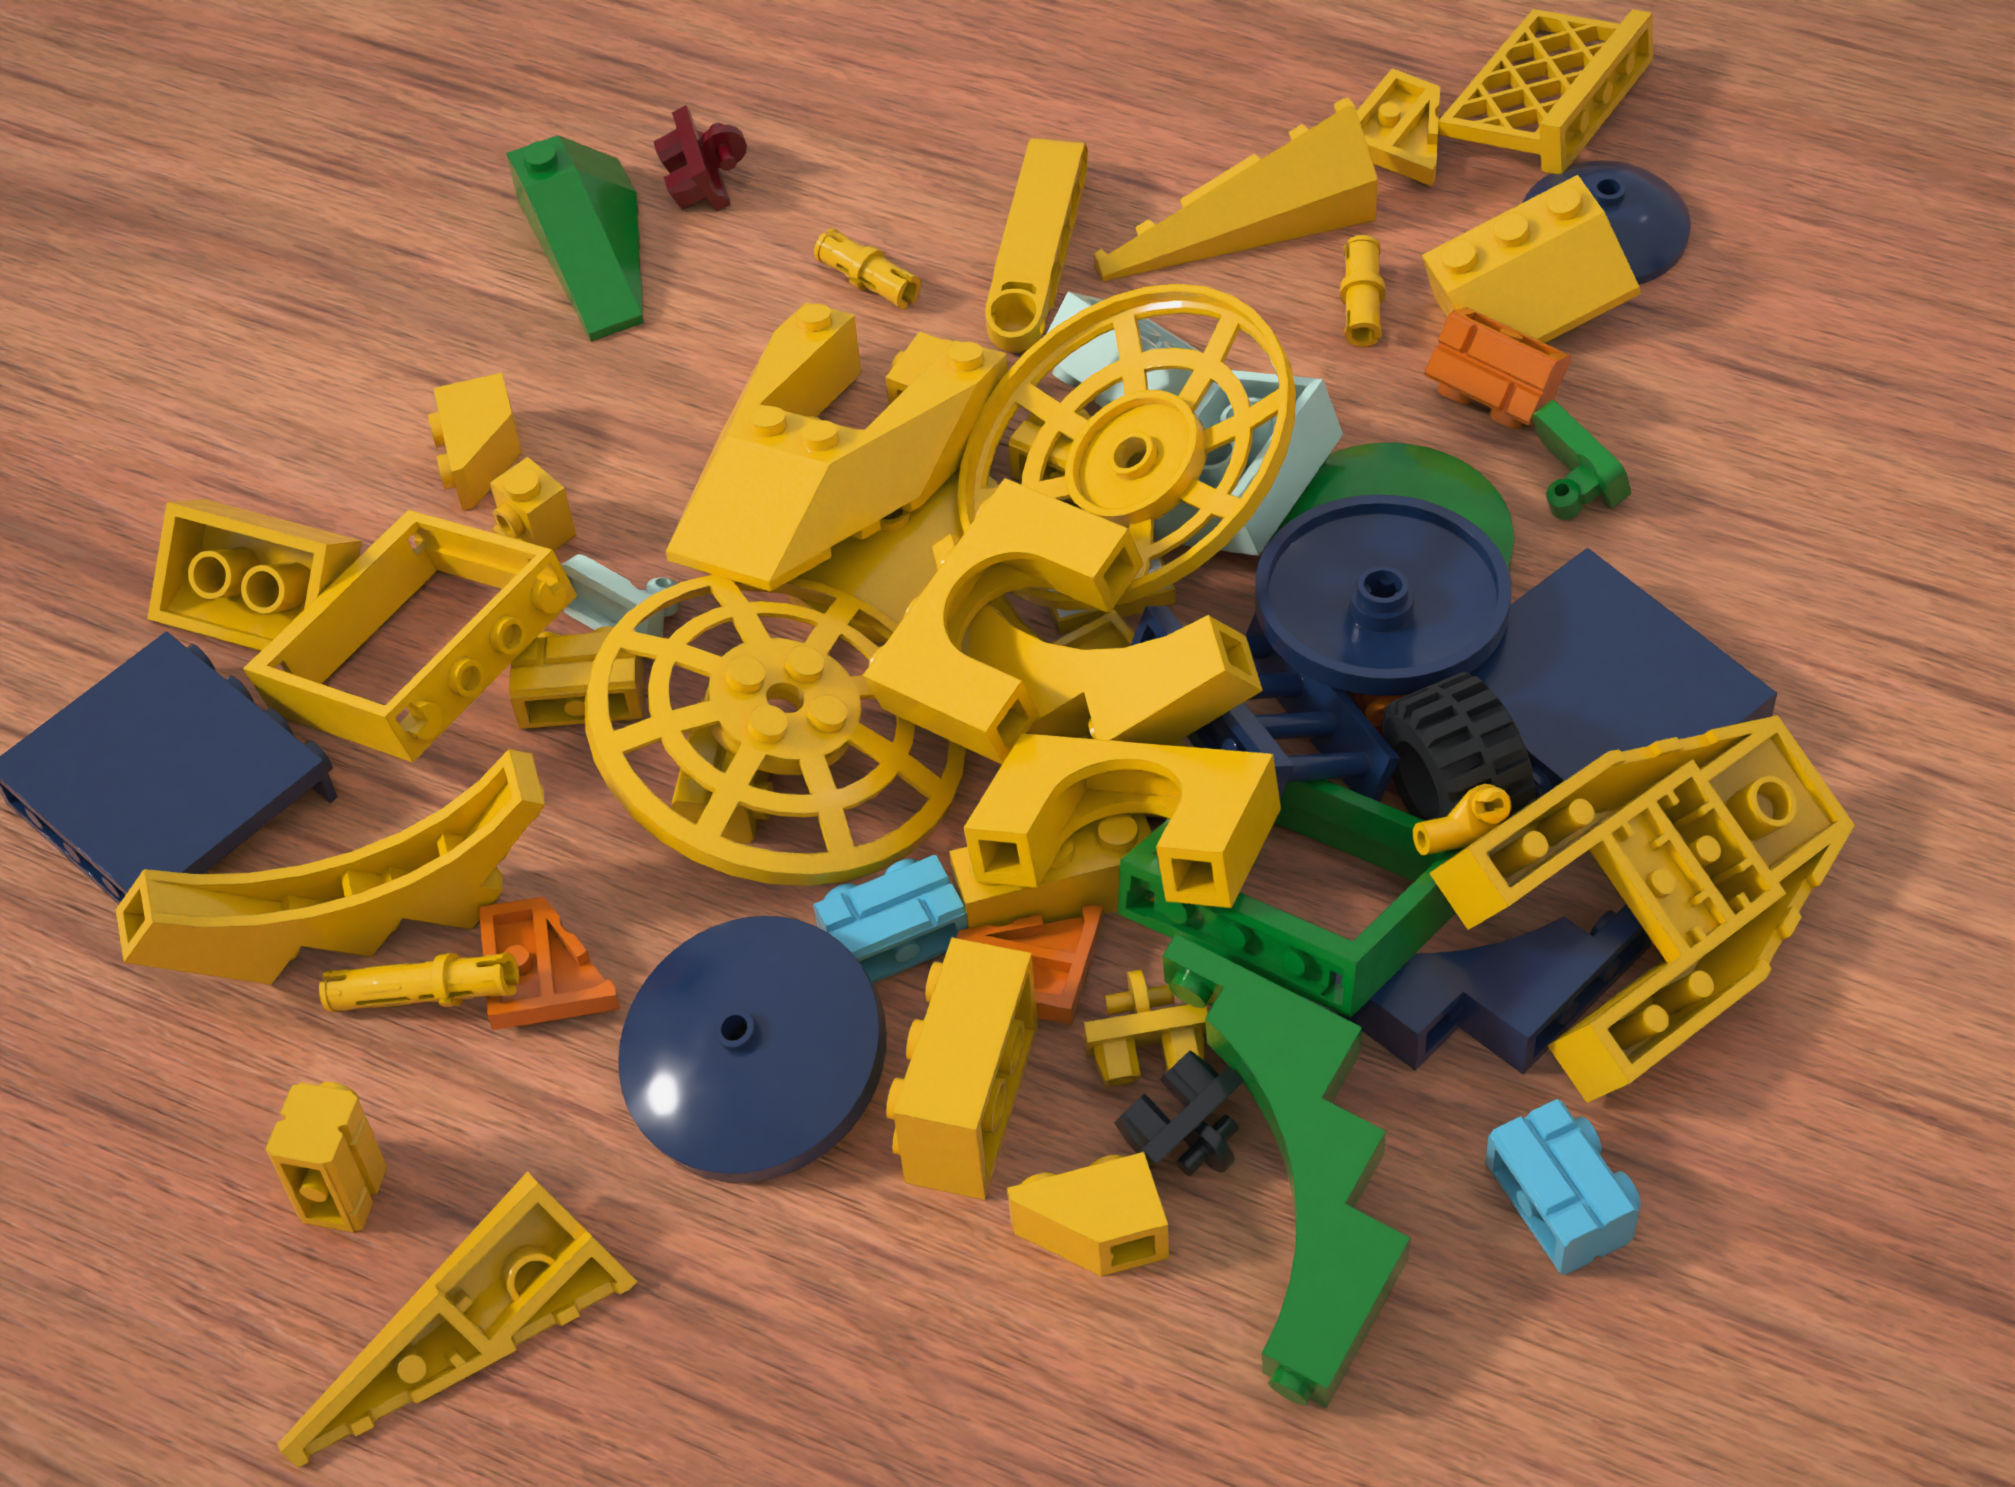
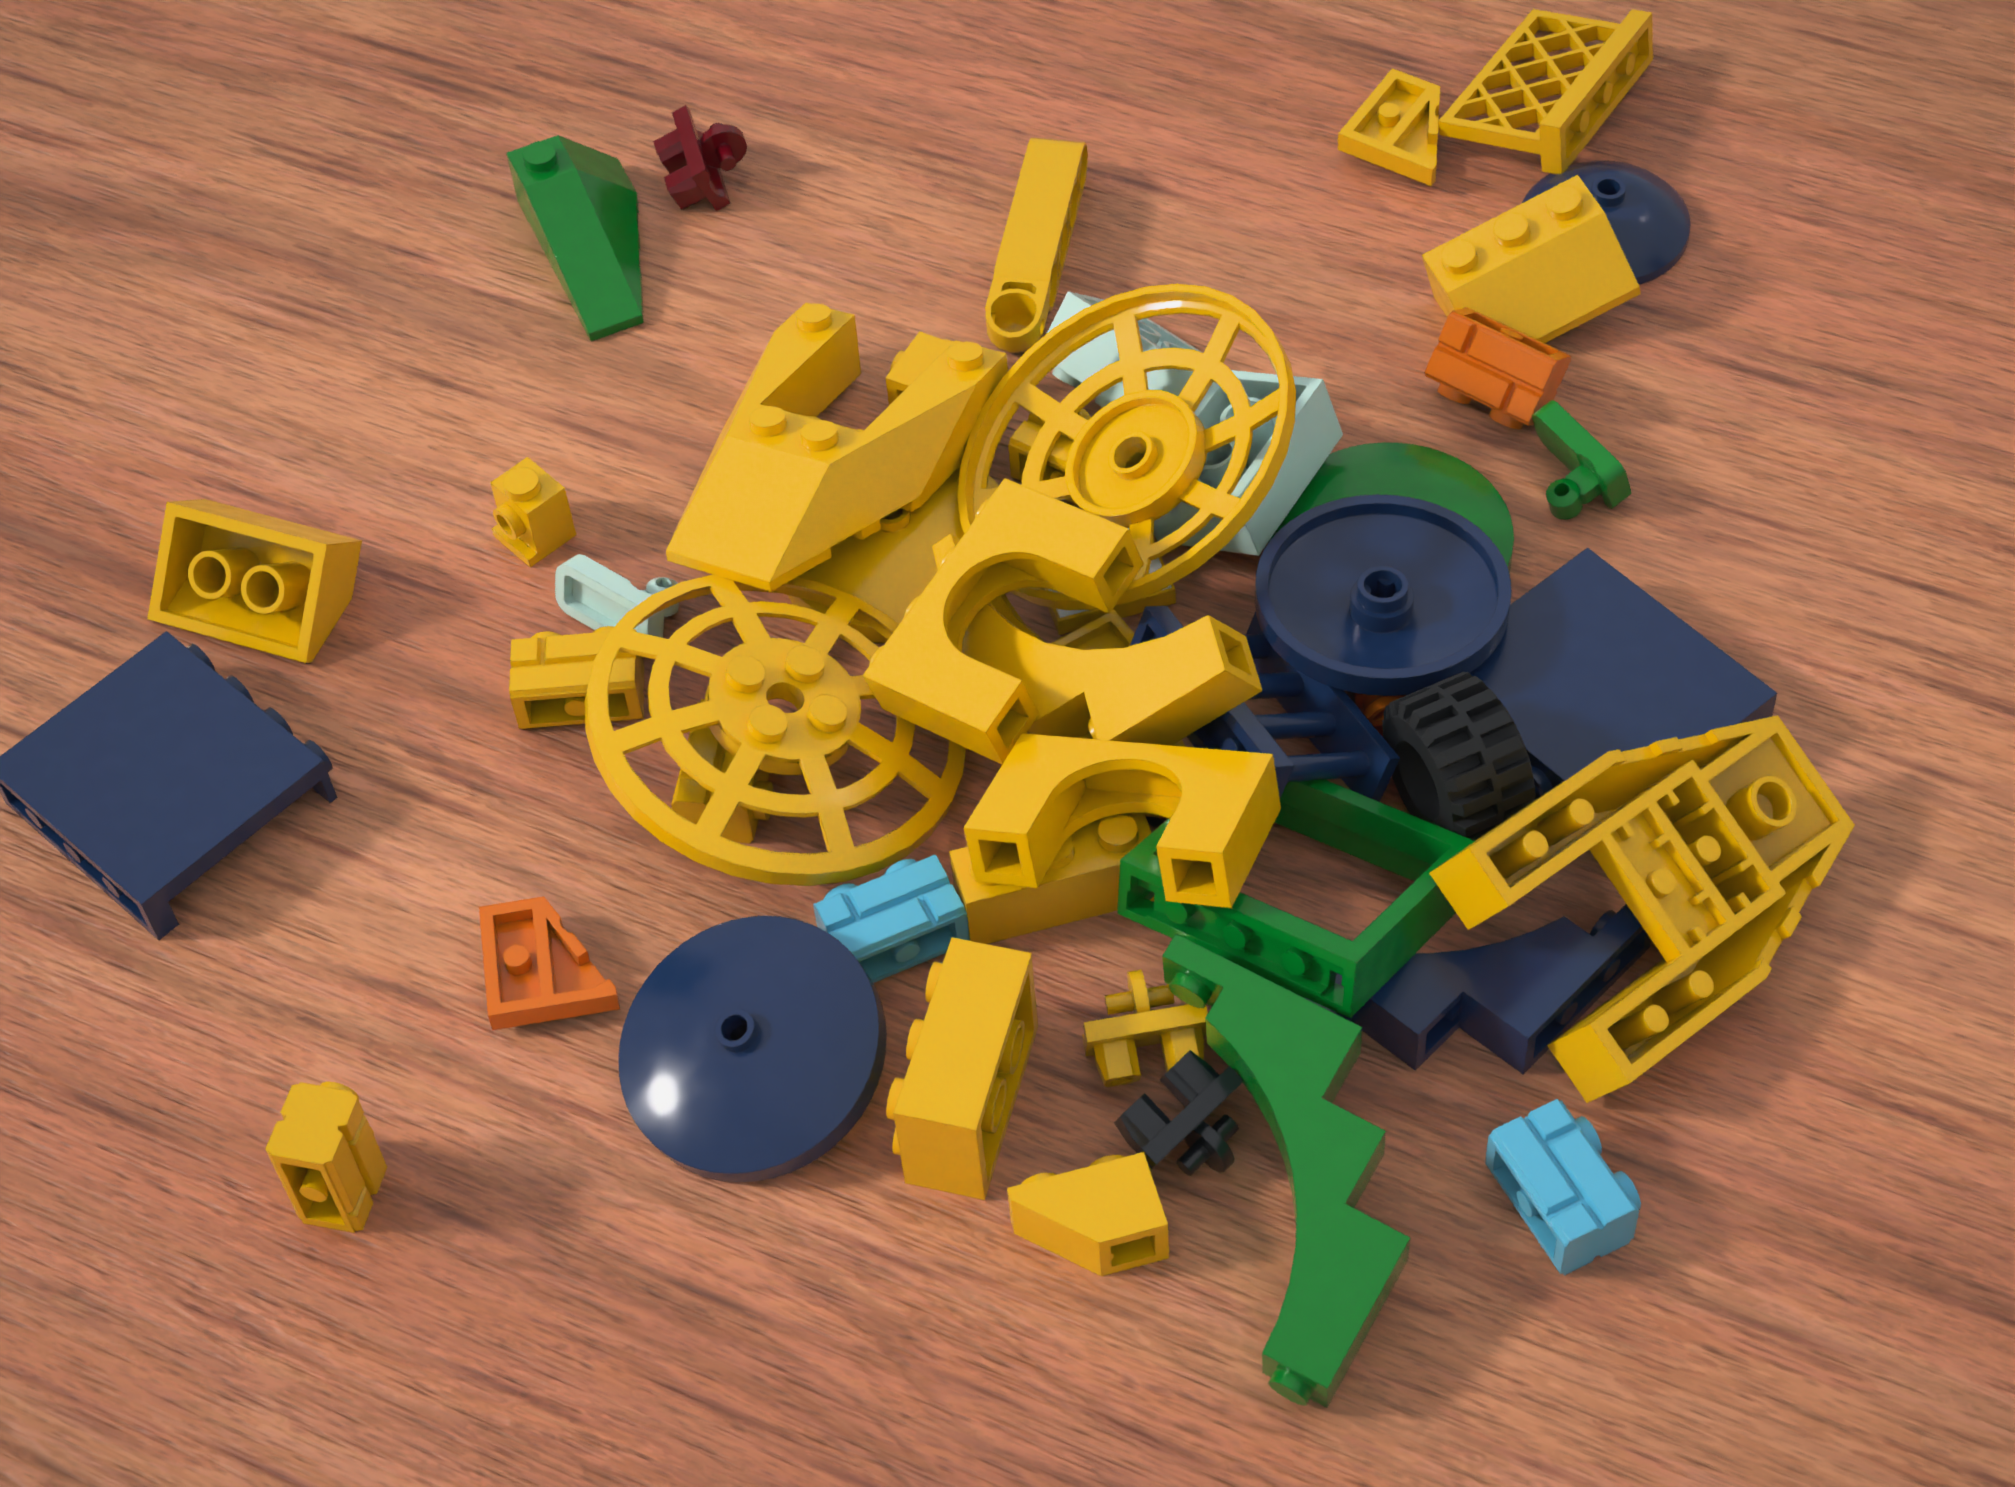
yellow arch [116,749,545,985] -> none
yellow window [243,510,577,763] -> none
yellow wedge [277,1171,638,1468] -> none
yellow pin [319,952,520,1013] -> none
yellow slope [428,372,522,511] -> none
yellow pin [814,228,922,309] -> none
orange wing [956,905,1104,1025] -> none
yellow wedge [1093,97,1378,281] -> none
yellow pin [1340,235,1386,347] -> none
yellow arm [1413,784,1511,856] -> none

